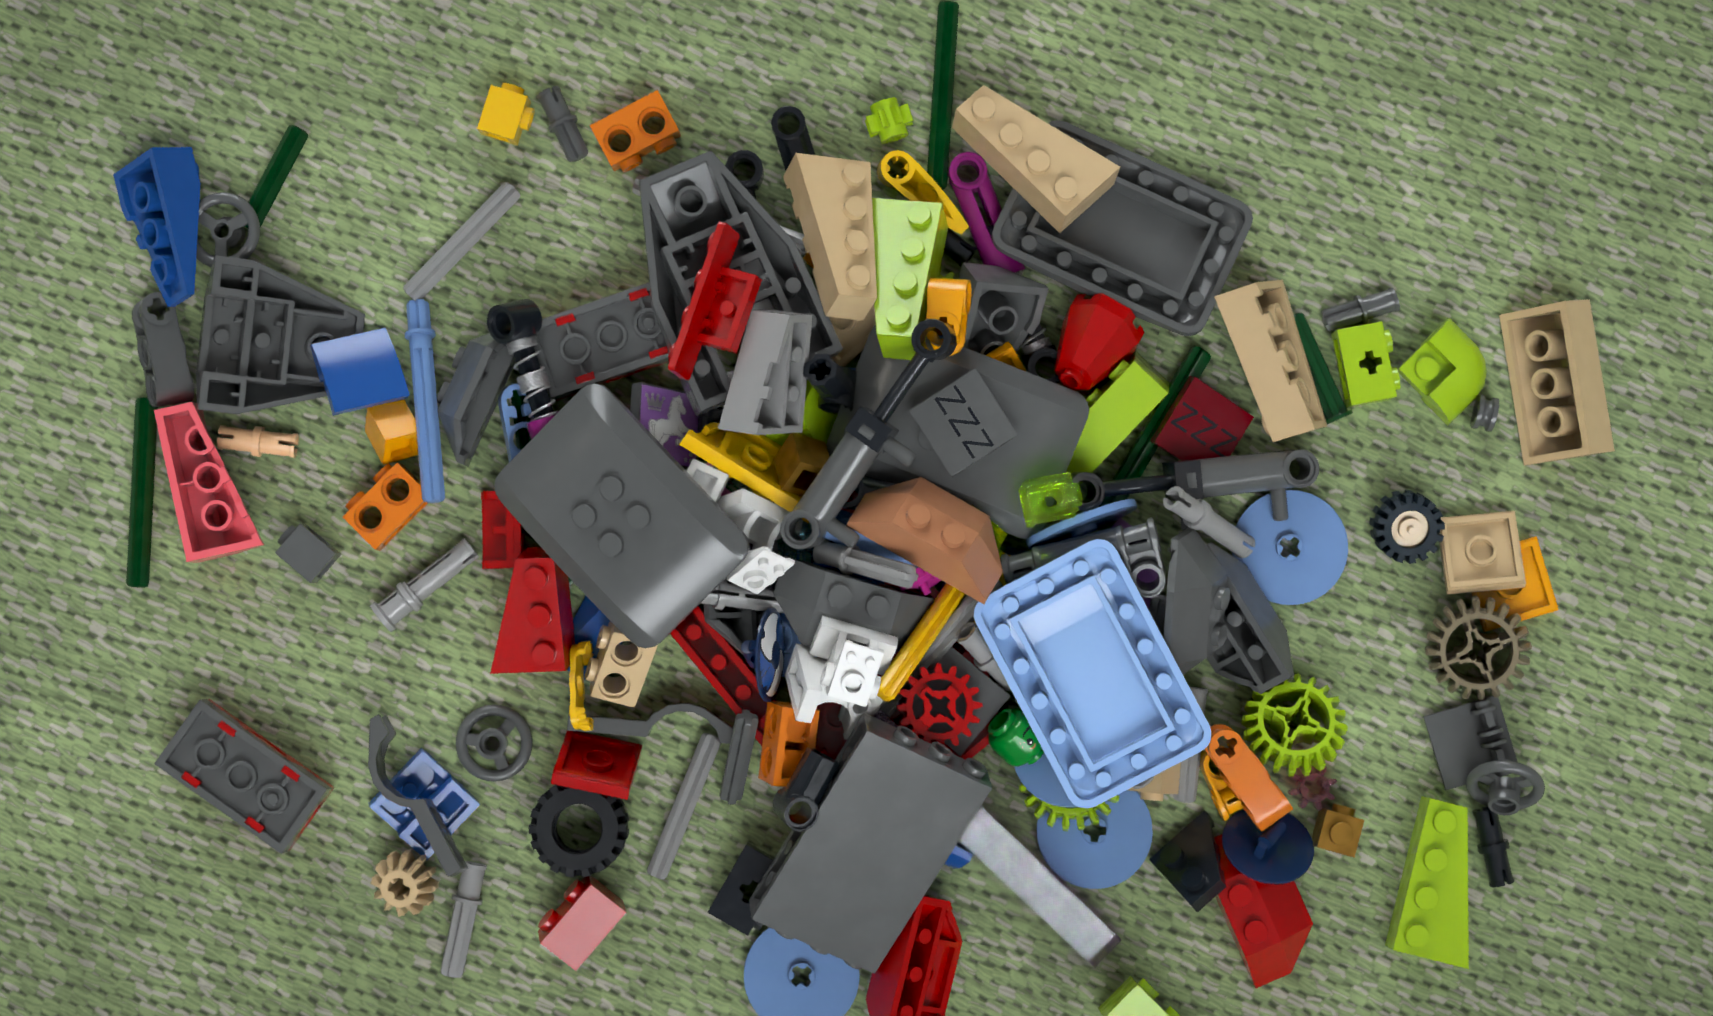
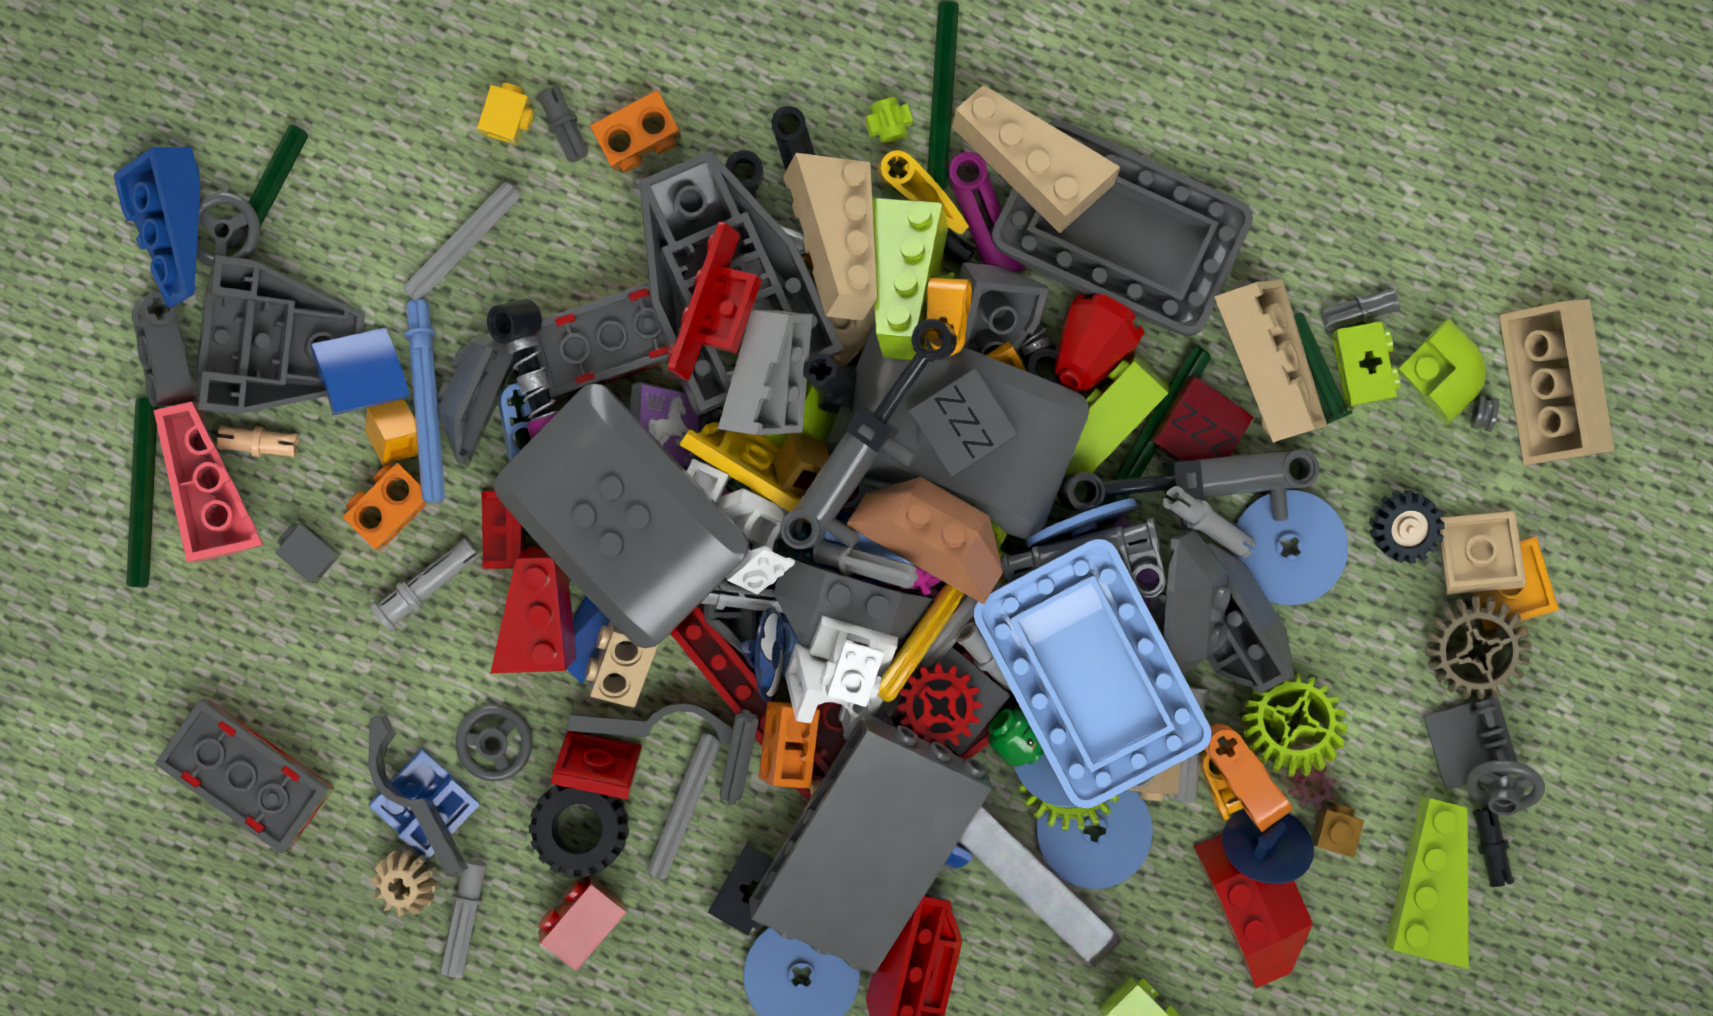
yellow piece [569,641,594,731] -> none
black piece [773,747,839,832] -> none
clear neon green brick [1018,472,1082,528] -> none
black wing [1149,810,1226,912] -> none

